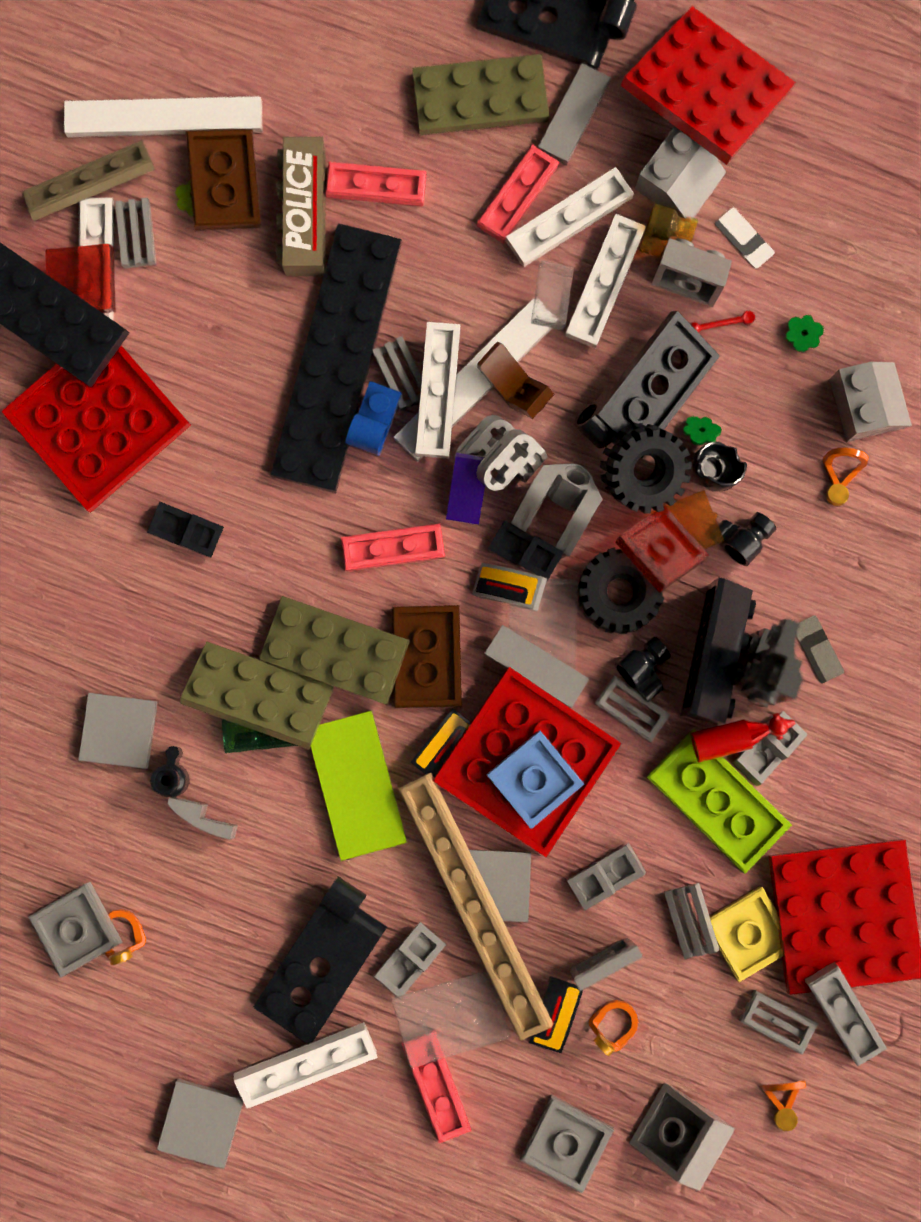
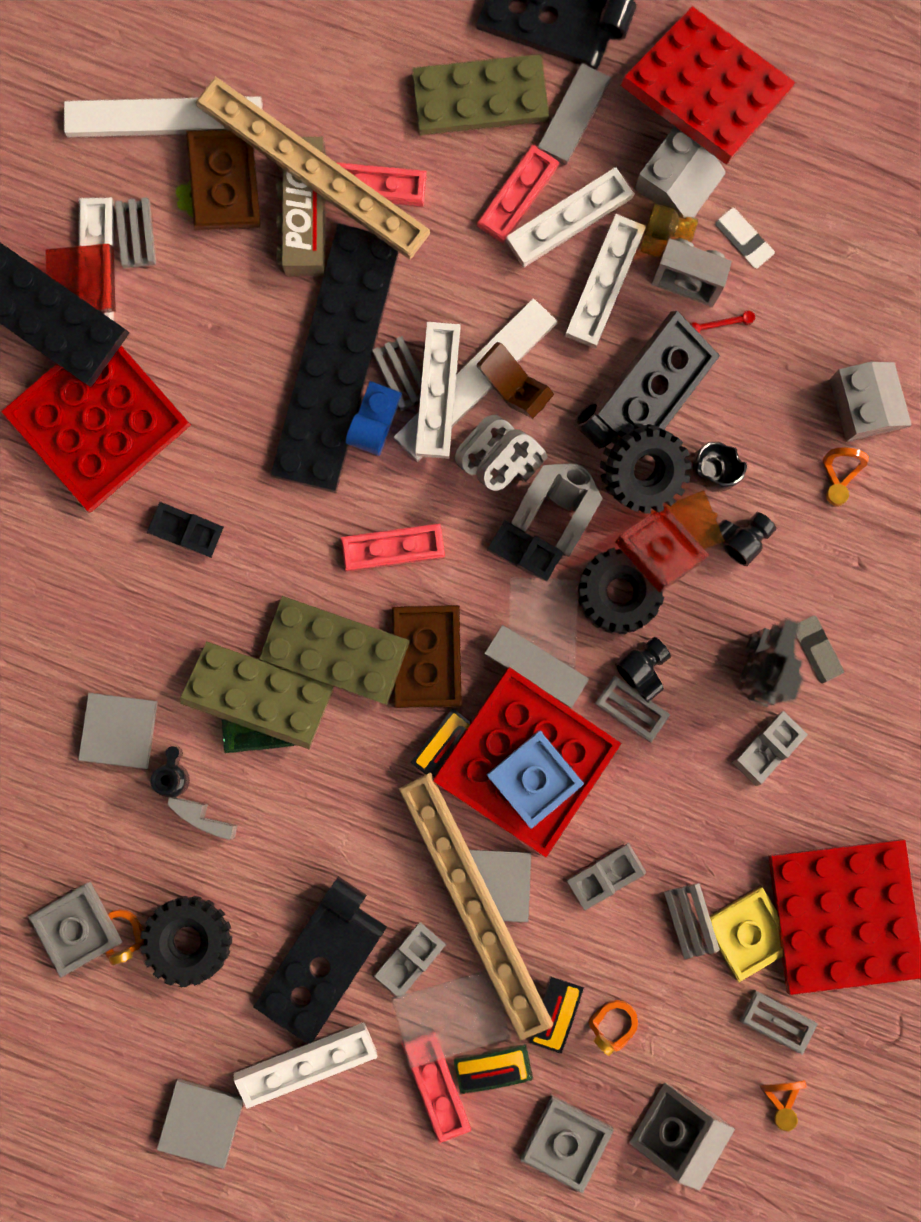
dark tan tile [22,141,155,221] -> none
lime tile [311,710,407,861] -> none
dark purple tile [446,453,485,525] -> none
slope [472,563,547,611] -> none
clear tile [531,260,573,330] -> none
light grey tile [569,938,643,991] -> none
lime tile [646,729,792,874] -> none
black slope [680,577,756,725] -> none
green plant [683,416,722,445] -> none
red wheel [690,713,795,763] -> none
green plant [786,315,824,353] -> none
light grey tile [805,962,887,1067] -> none
none -> black tyre [140,896,232,987]
none -> tan tile [196,76,430,260]
none -> slope [453,1044,533,1094]

